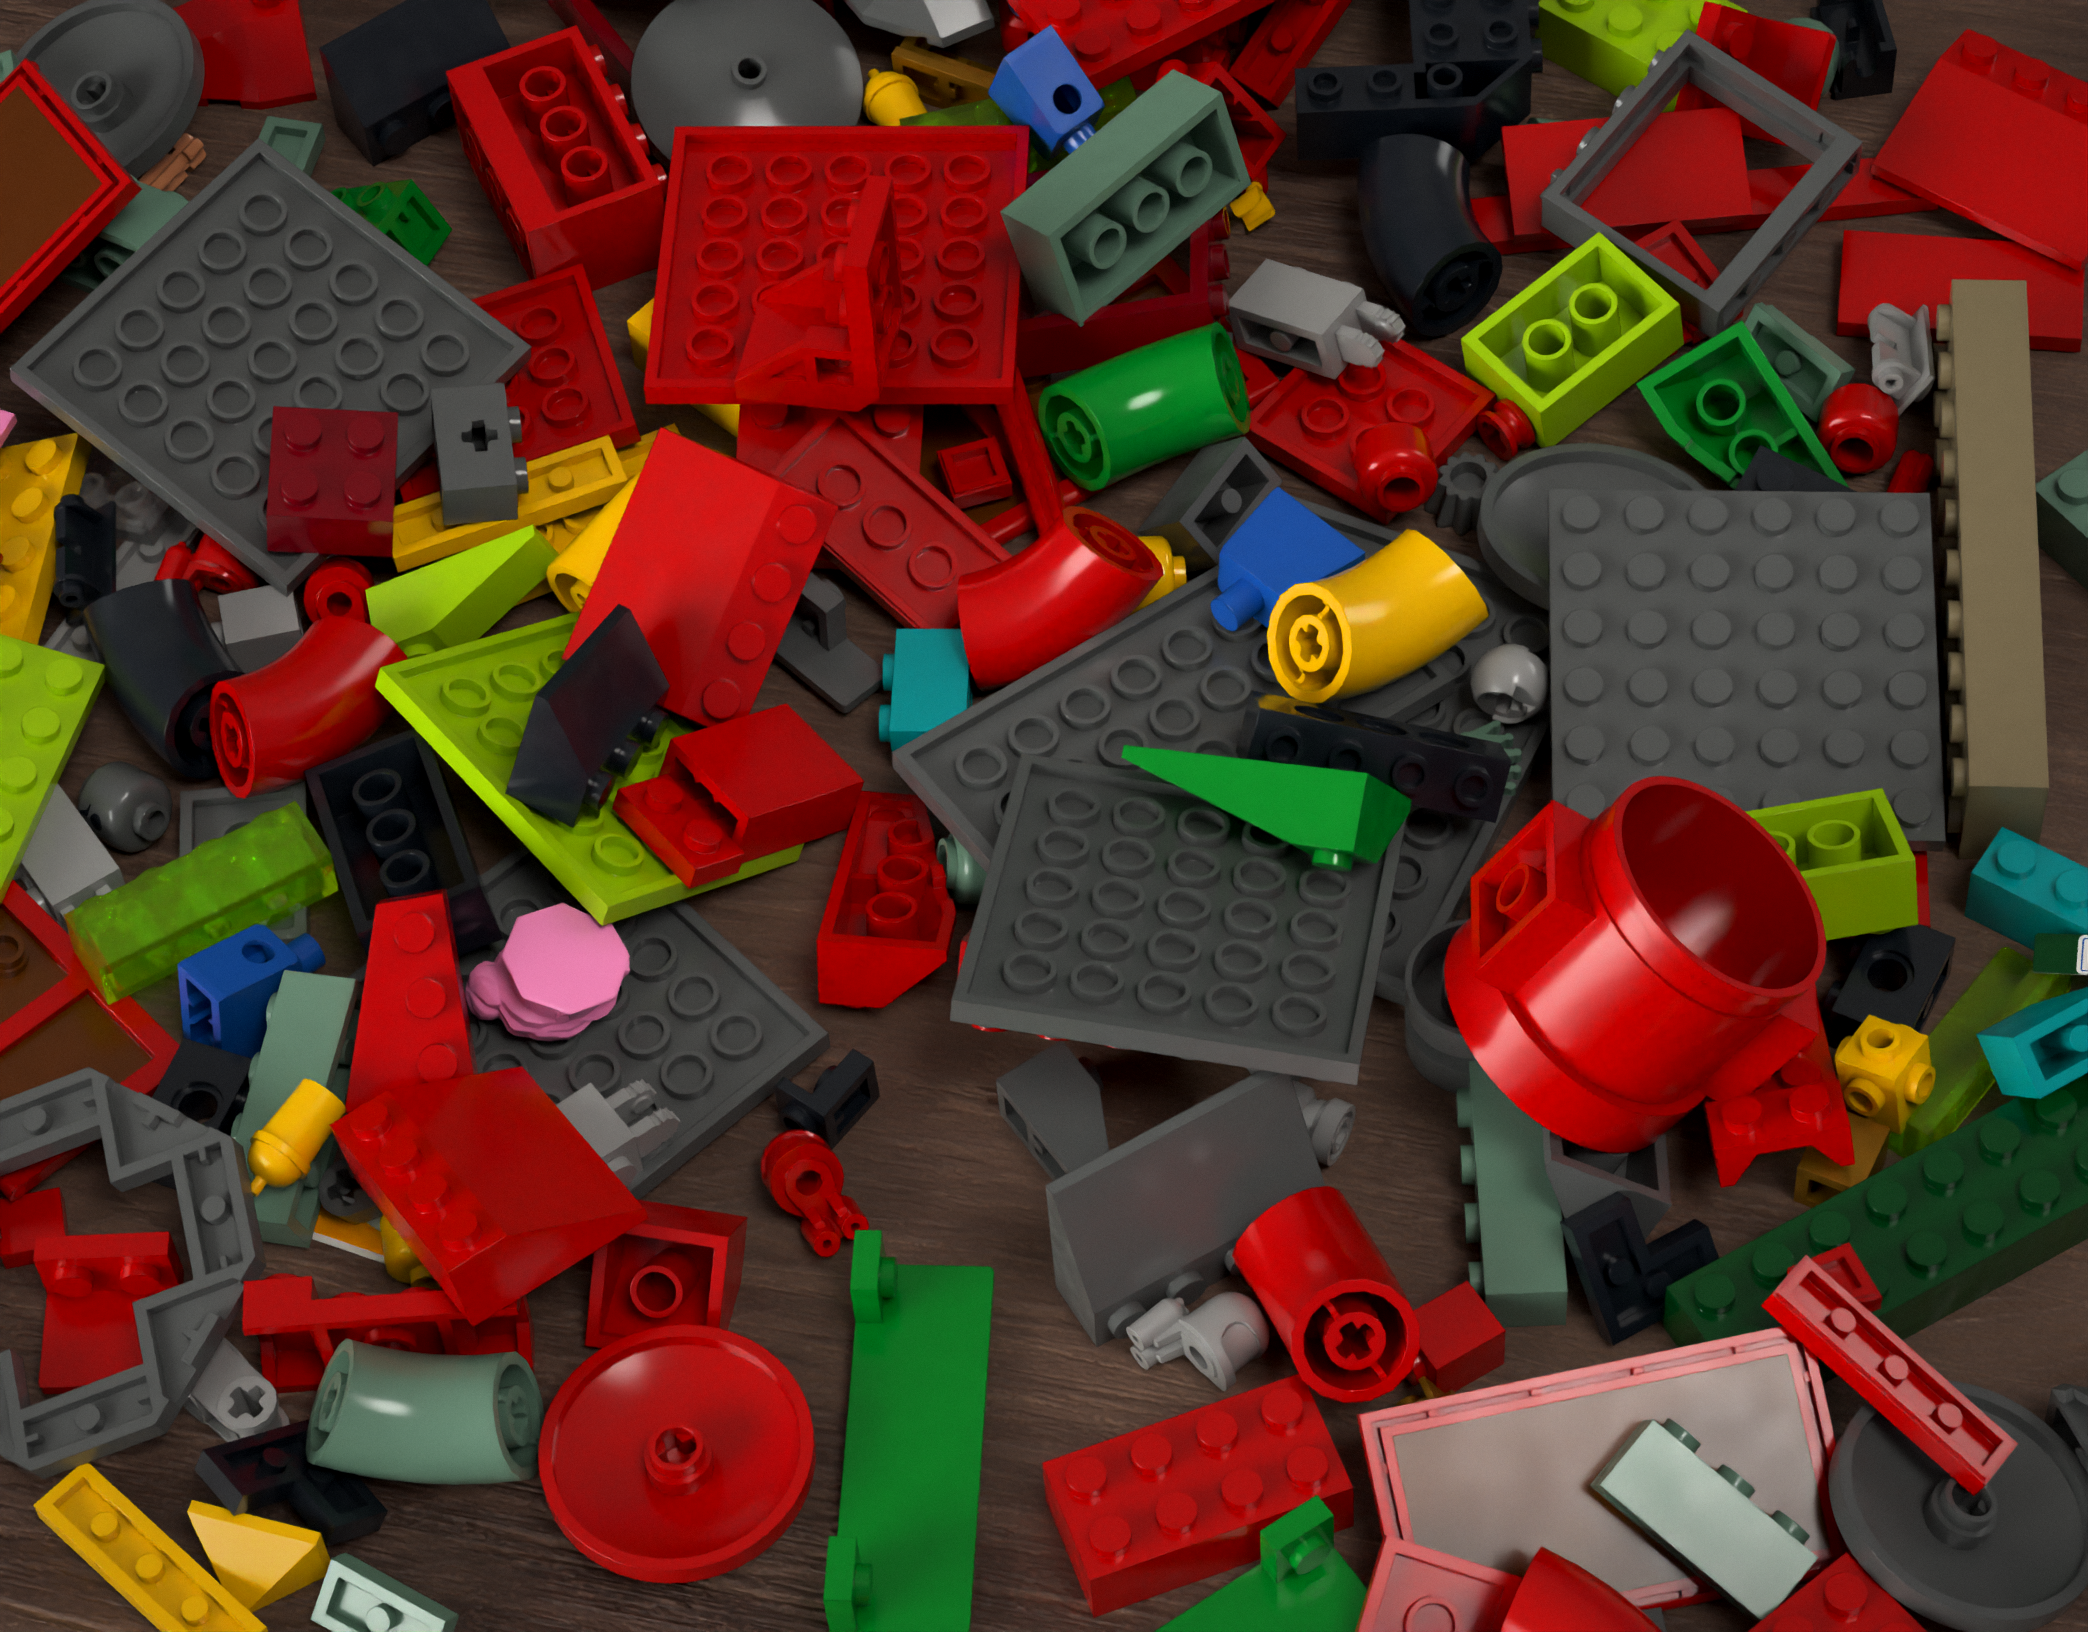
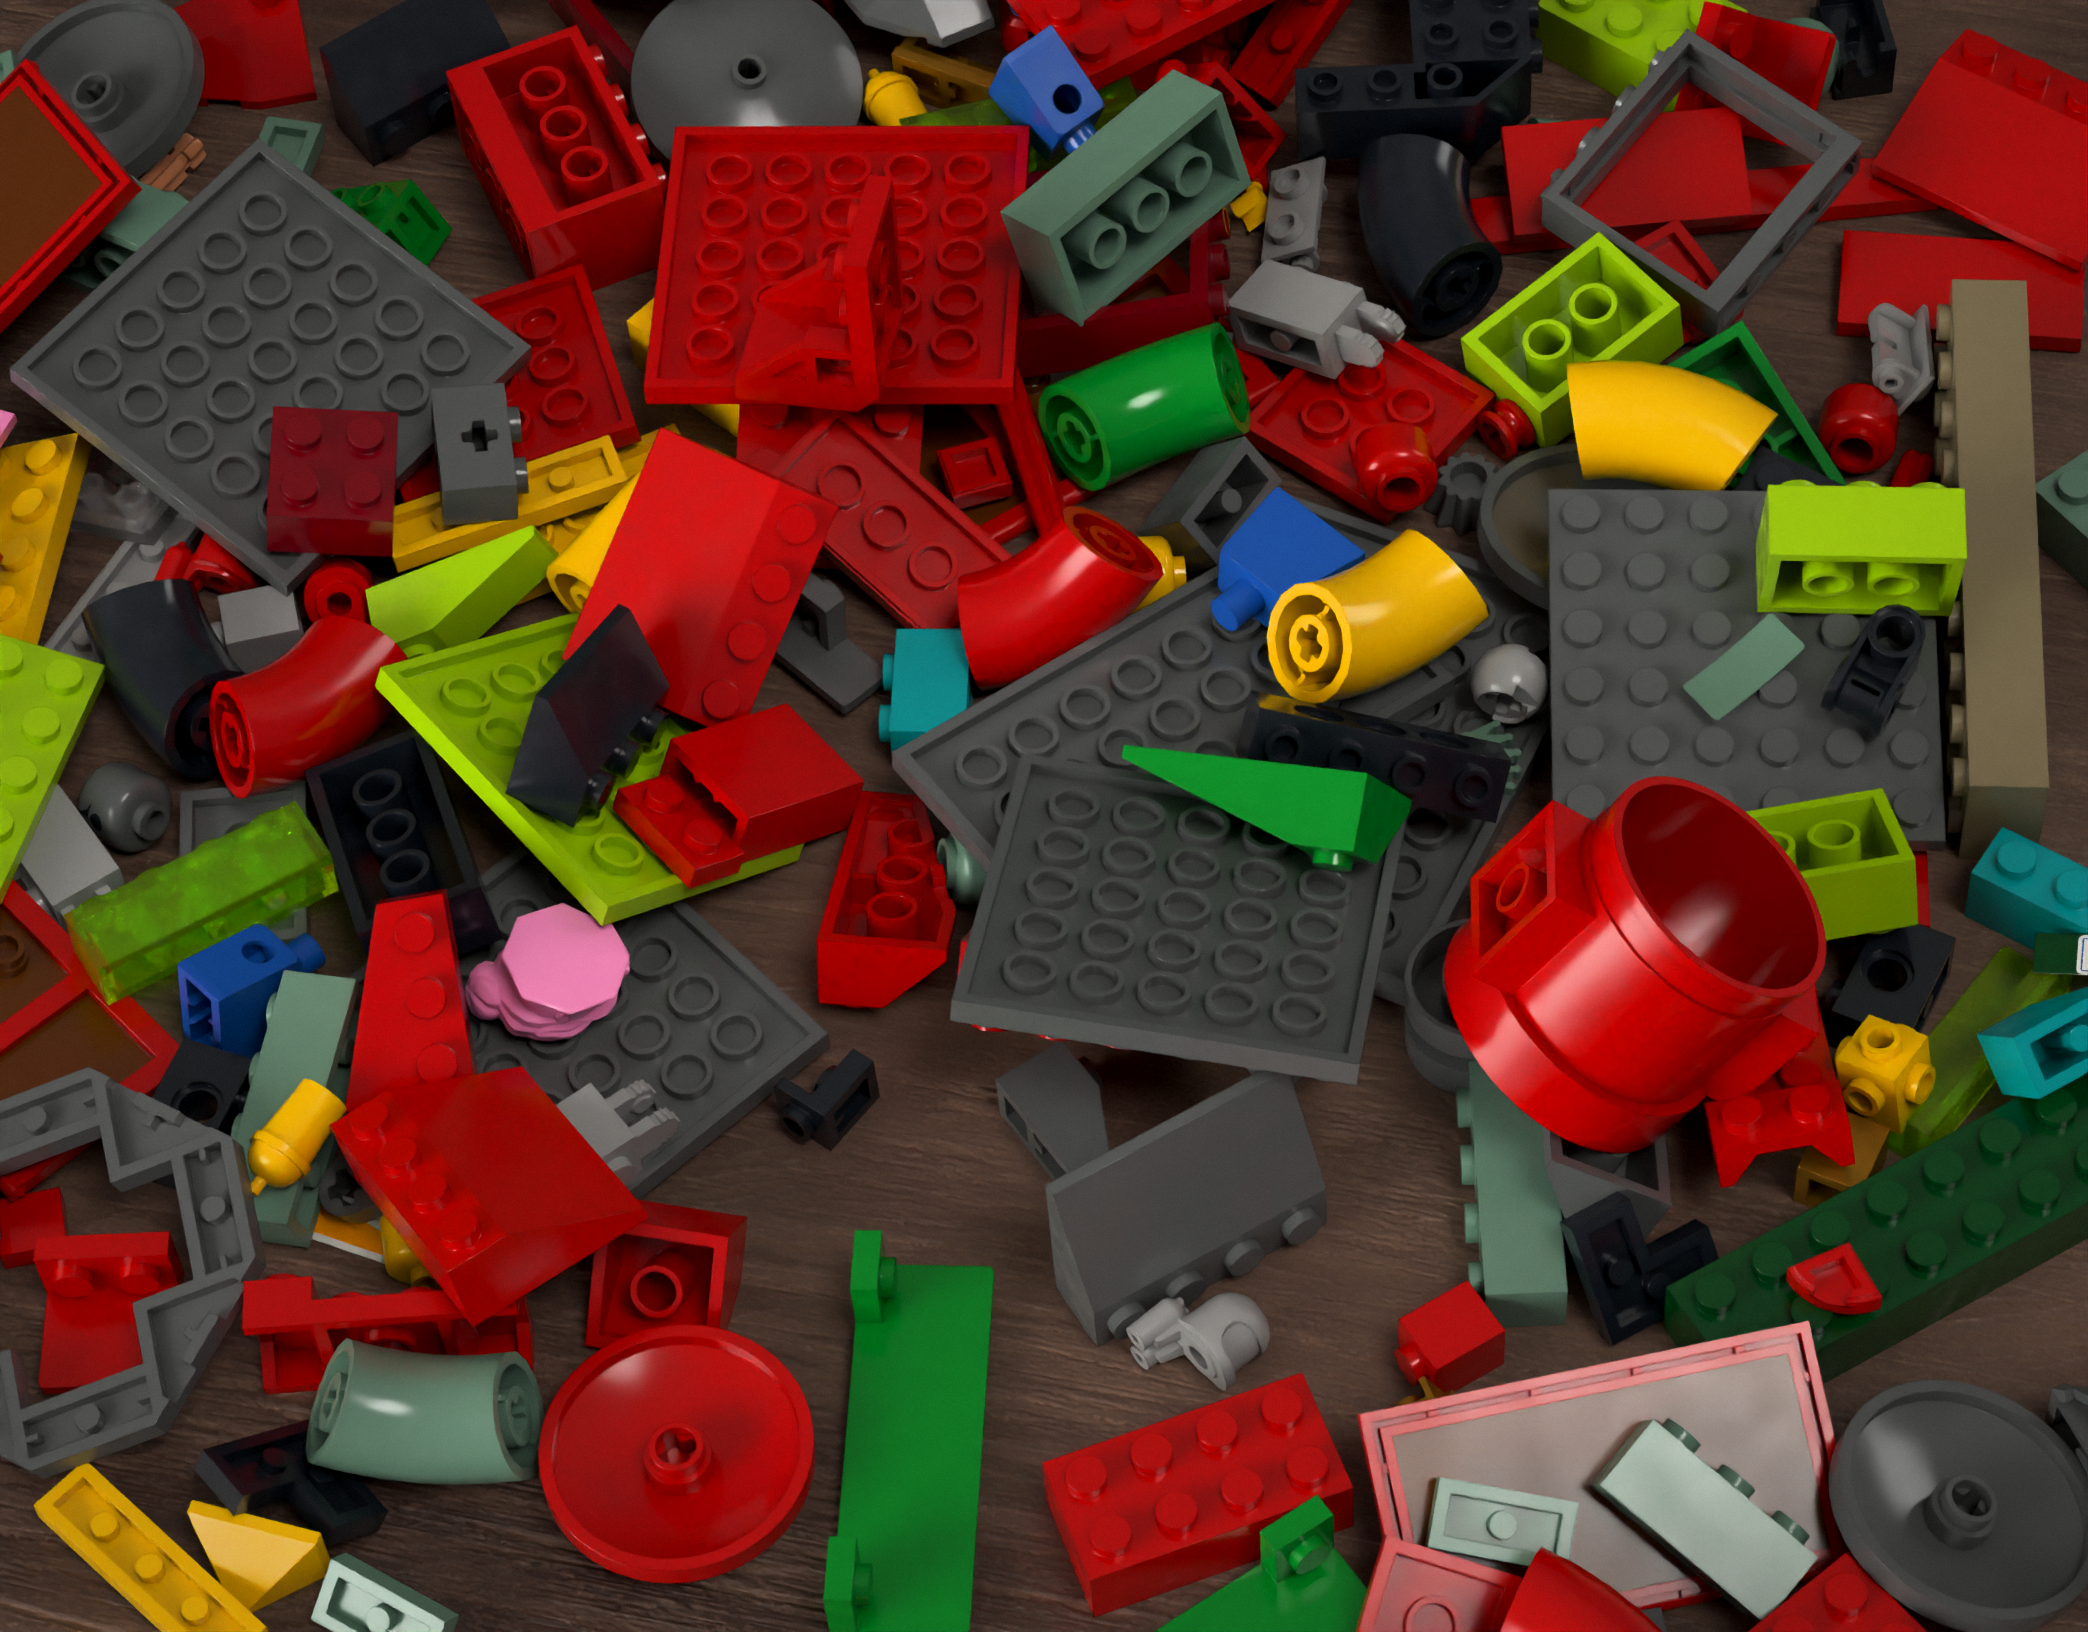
black hinge [53,494,116,625] -> none
light grey piece [183,1338,291,1442] -> none
red piece [760,1129,869,1257] -> none
red brick [1232,1186,1420,1403] -> none
light grey wheel [1293,1080,1356,1167] -> none
sand green plate [1745,302,1856,423] -> none
red tile [1761,1255,2018,1496] -> none
none -> light grey hinge [1261,156,1328,273]
none -> sand green plate [1425,1477,1579,1567]
none -> yellow brick [1566,360,1779,491]
none -> sand green sticker [1683,613,1805,720]
none -> lime brick [1756,480,1967,616]
none -> black piece [1821,604,1926,737]

